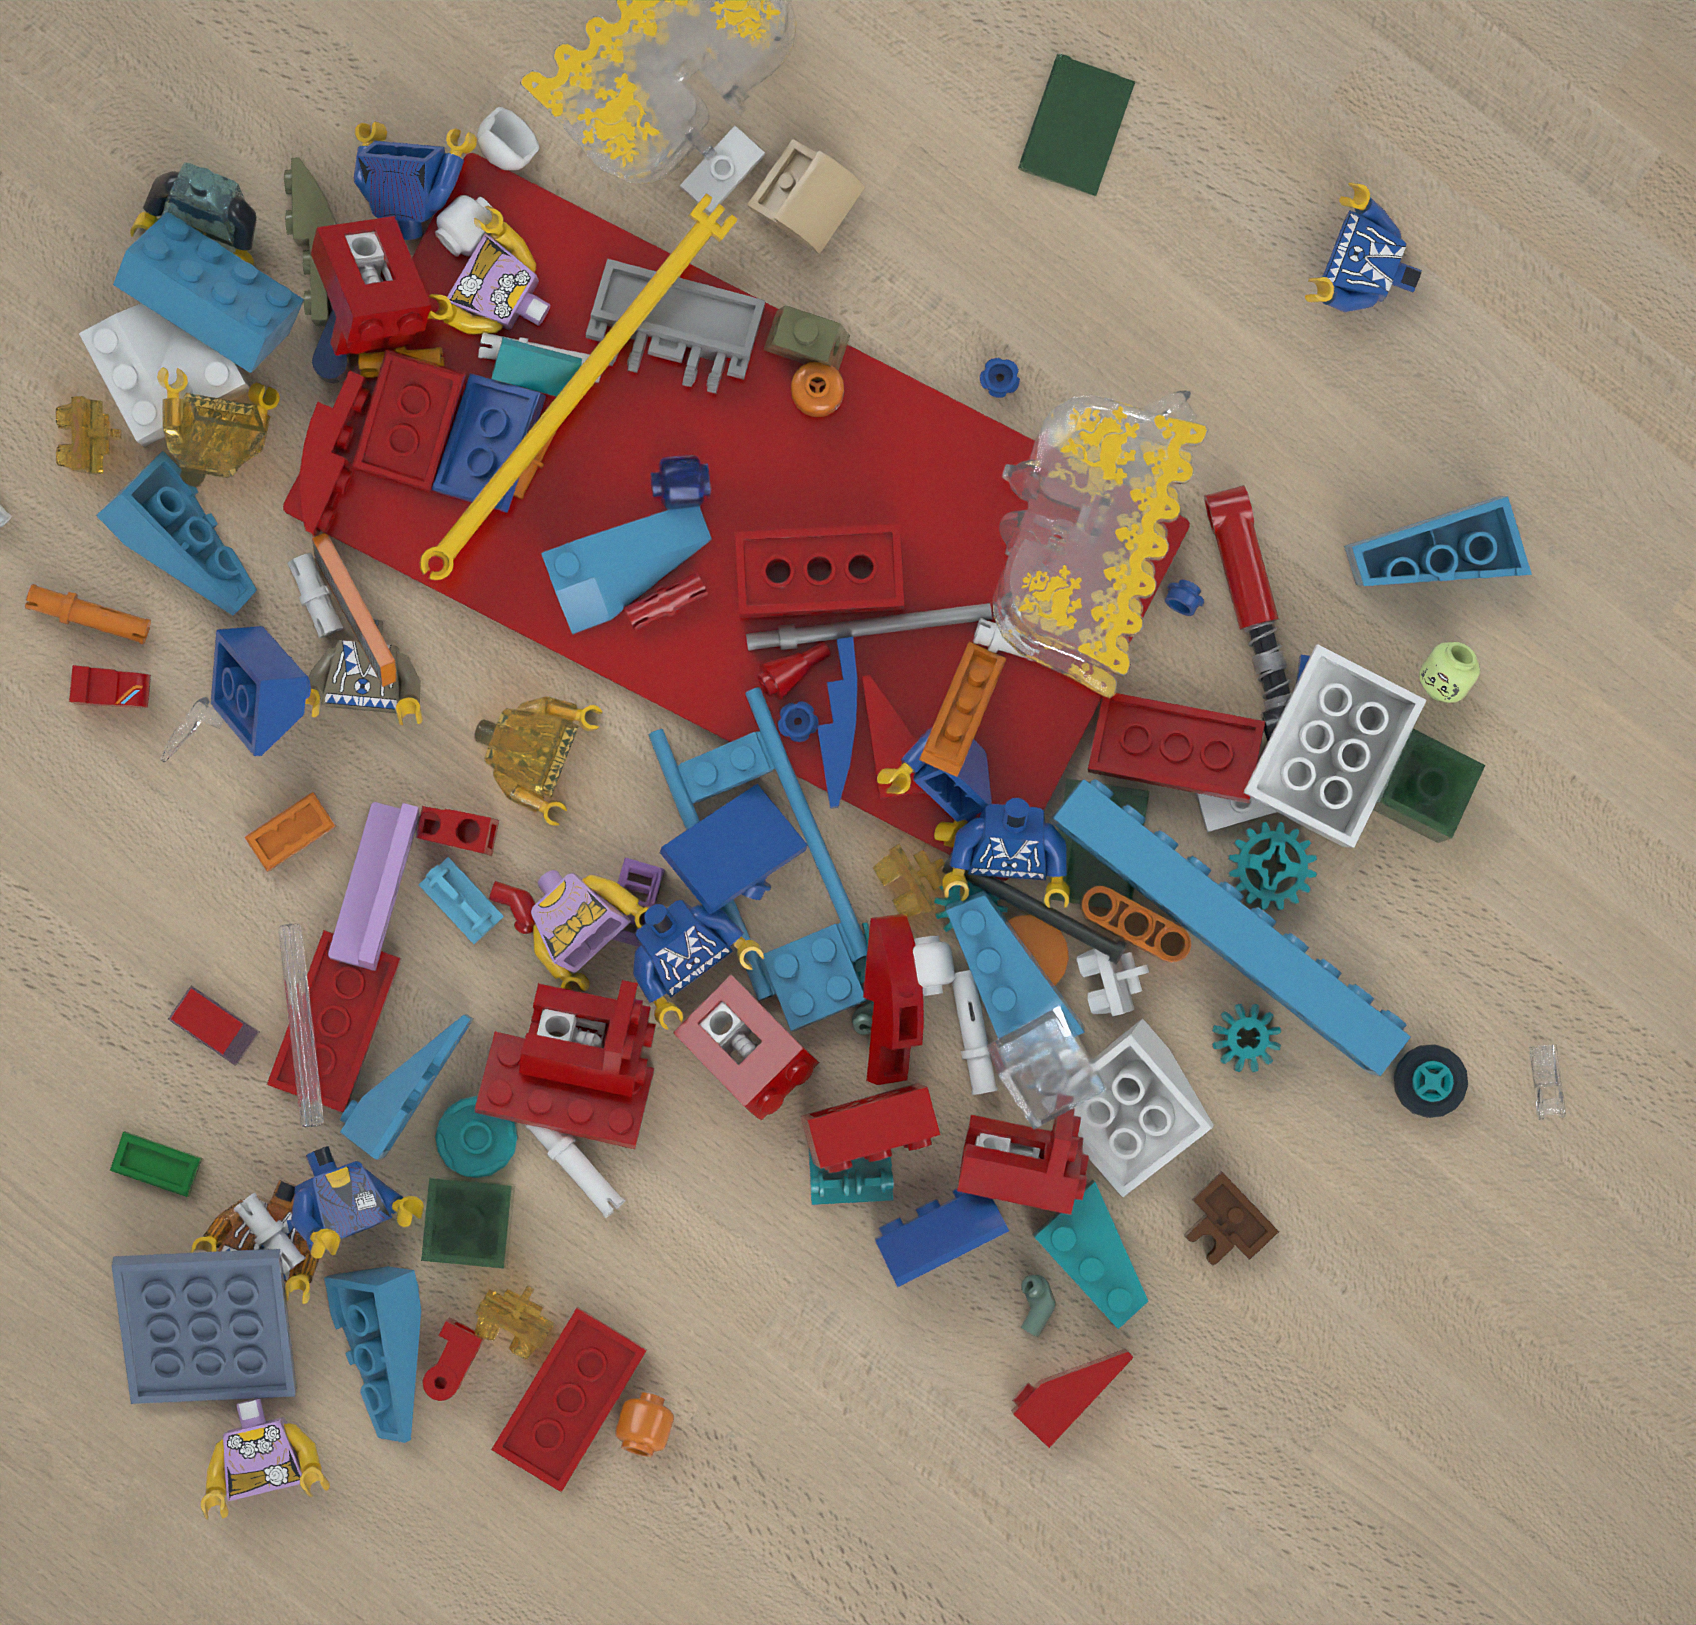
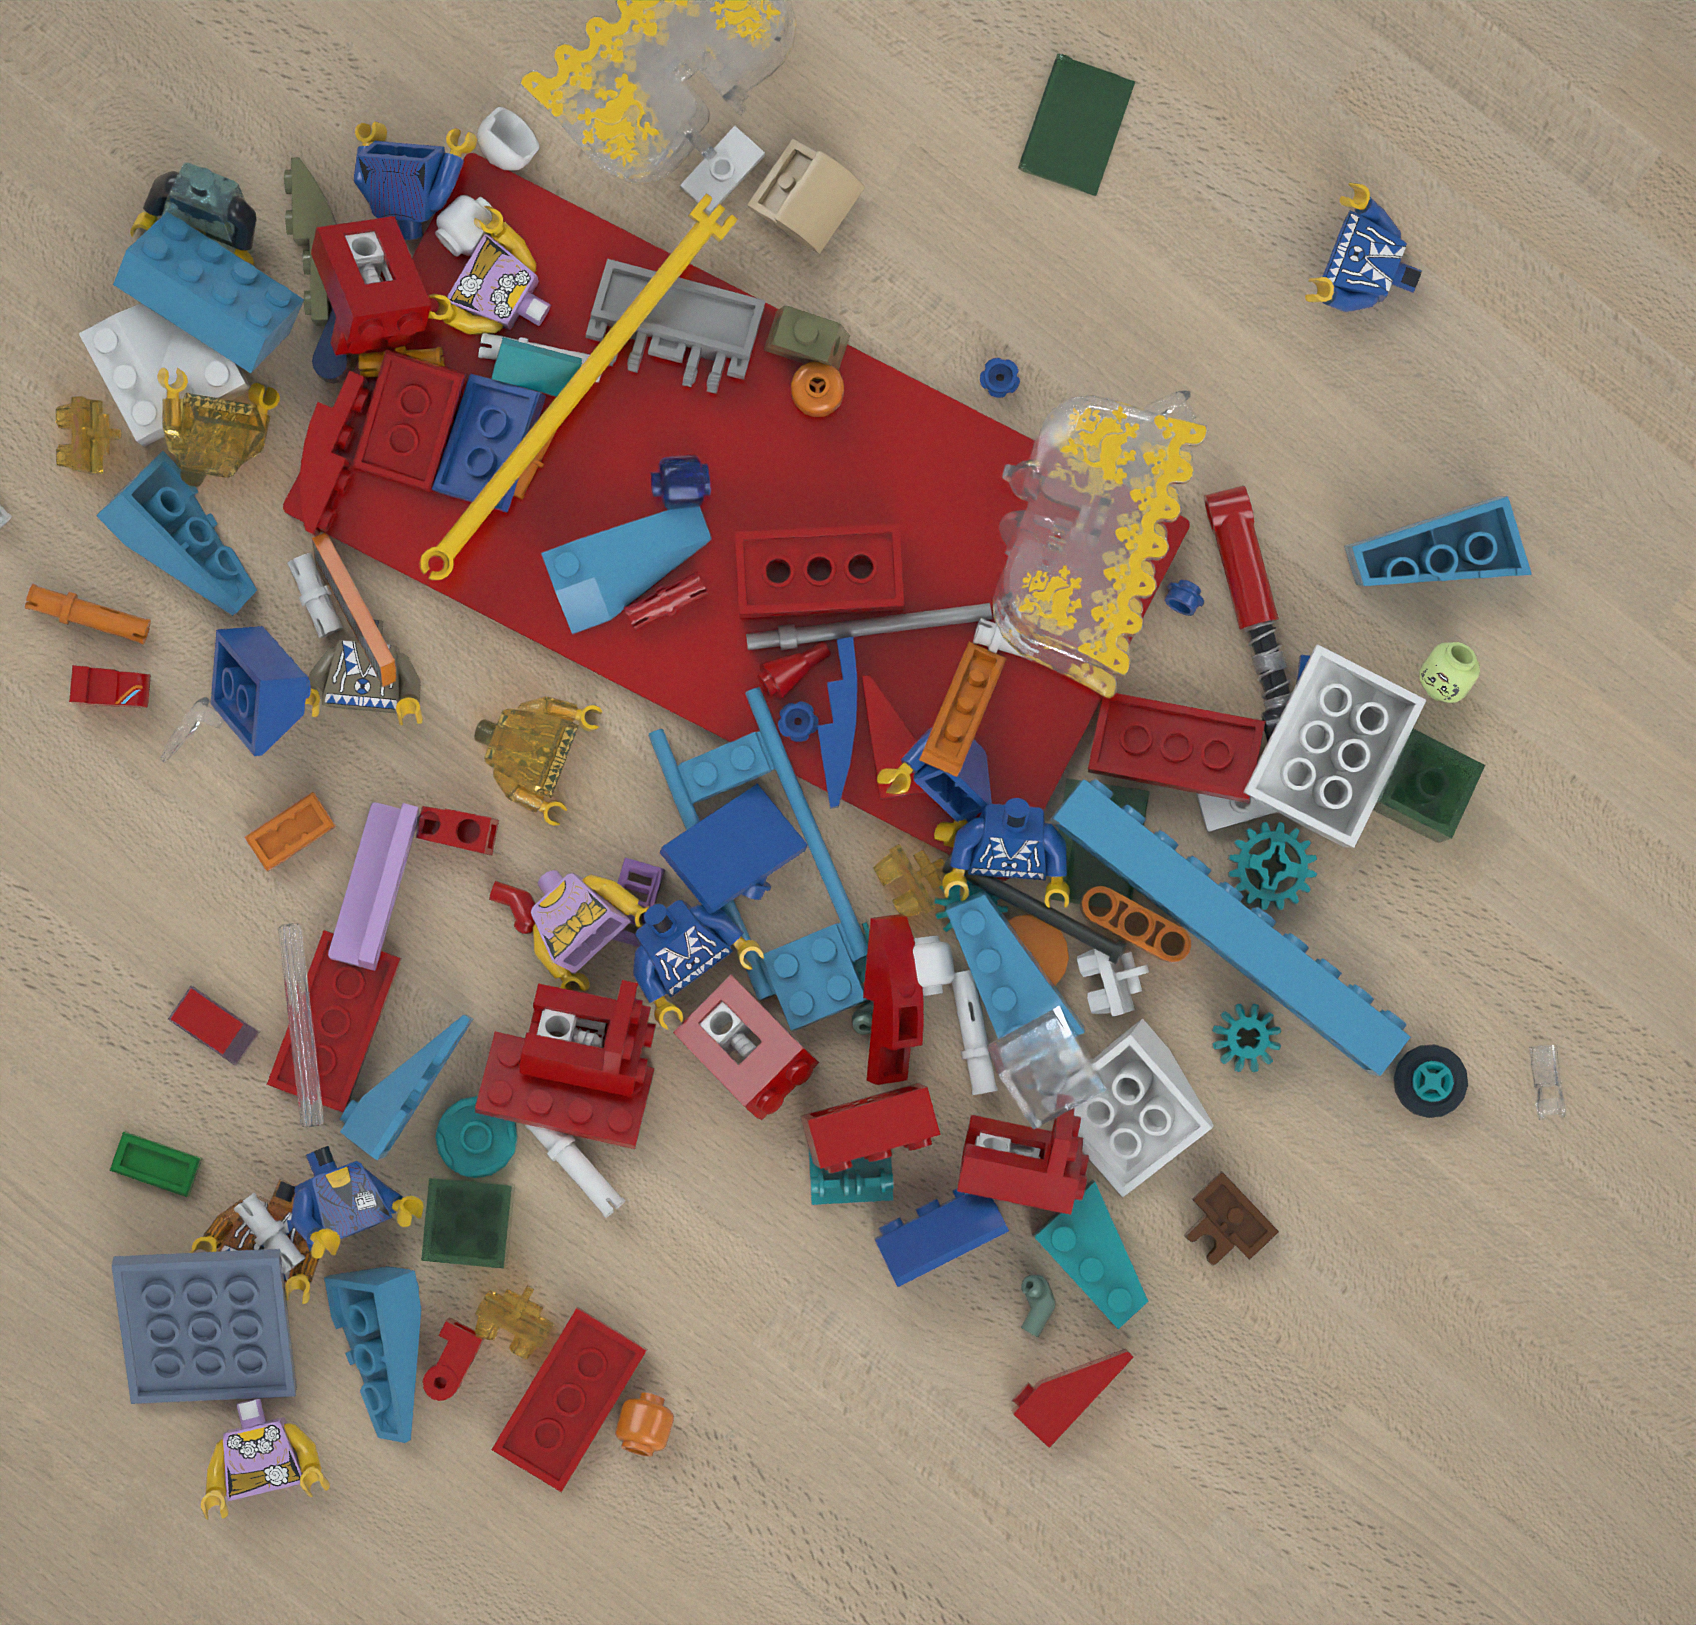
medium azure hinge [418,857,504,944] -> none

